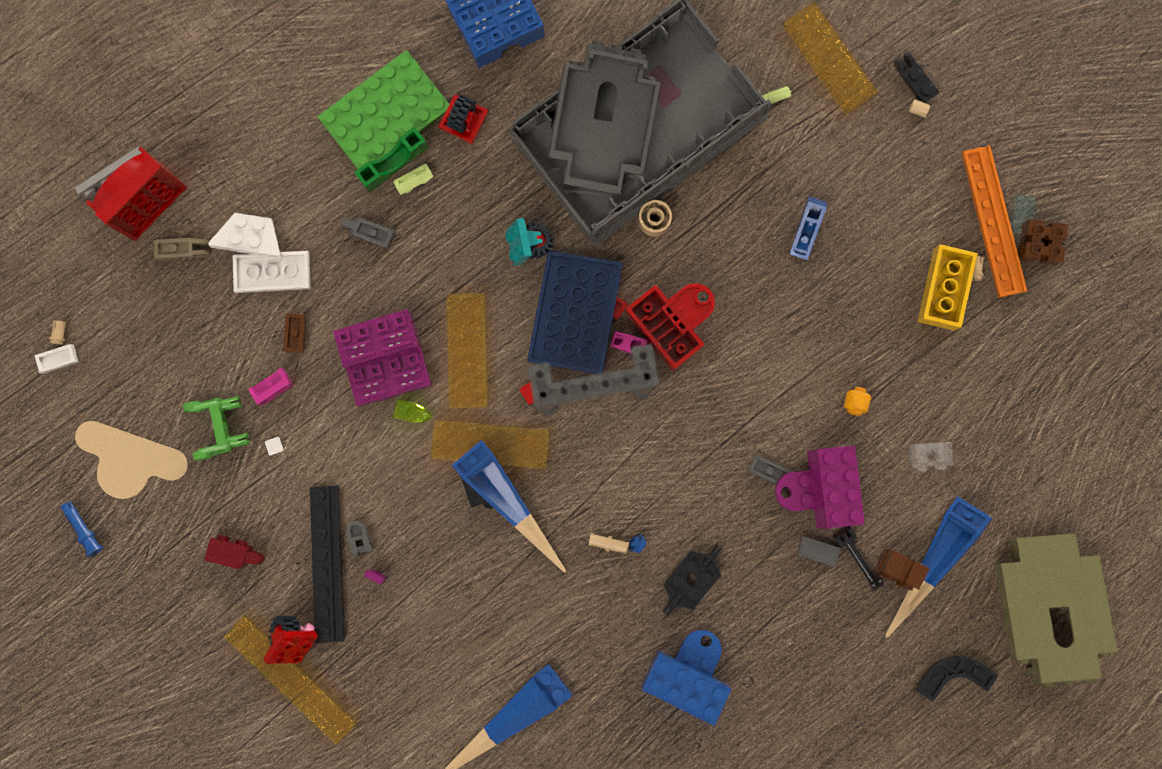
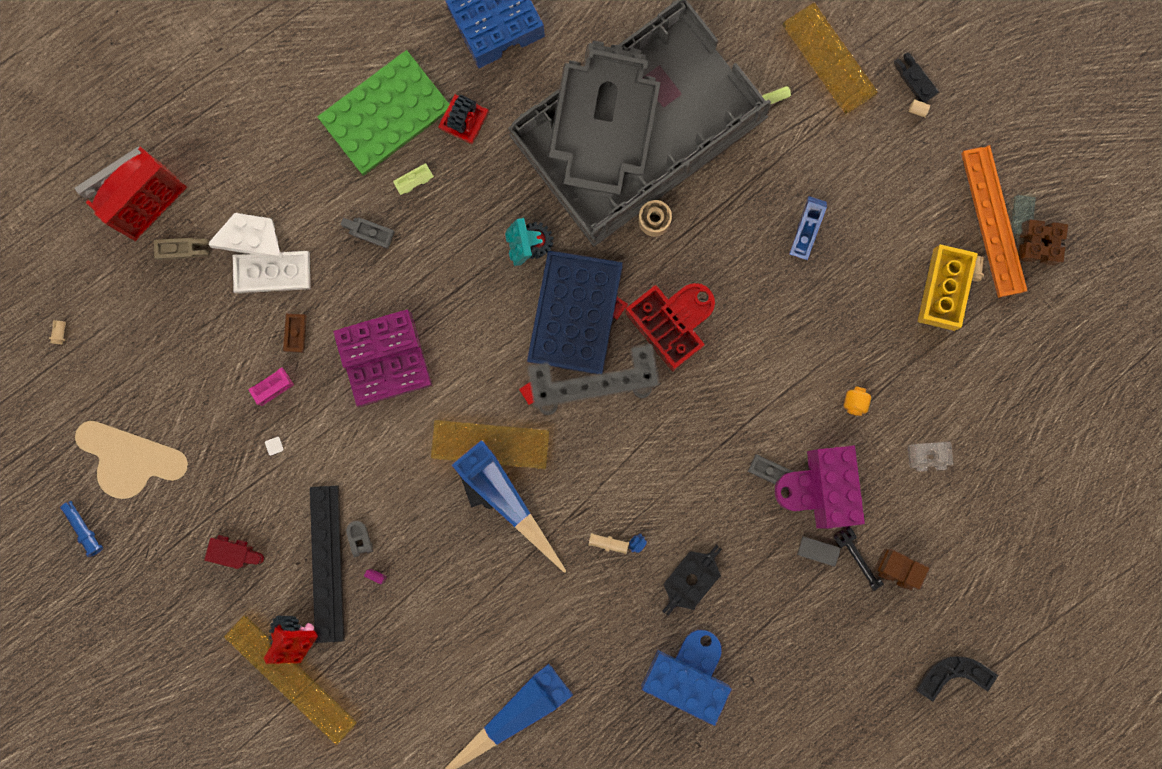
white tile [34,344,79,374] -> none
bright green connector [183,395,250,461] -> none
green arch [354,126,429,193] -> none
clear neon green plate [392,399,433,423] -> none
clear yellow plate [446,293,488,409] -> none
dark pink leg [610,332,649,355] -> none
blue plate [886,496,992,638] -> none
olive panel [995,533,1118,687] -> none

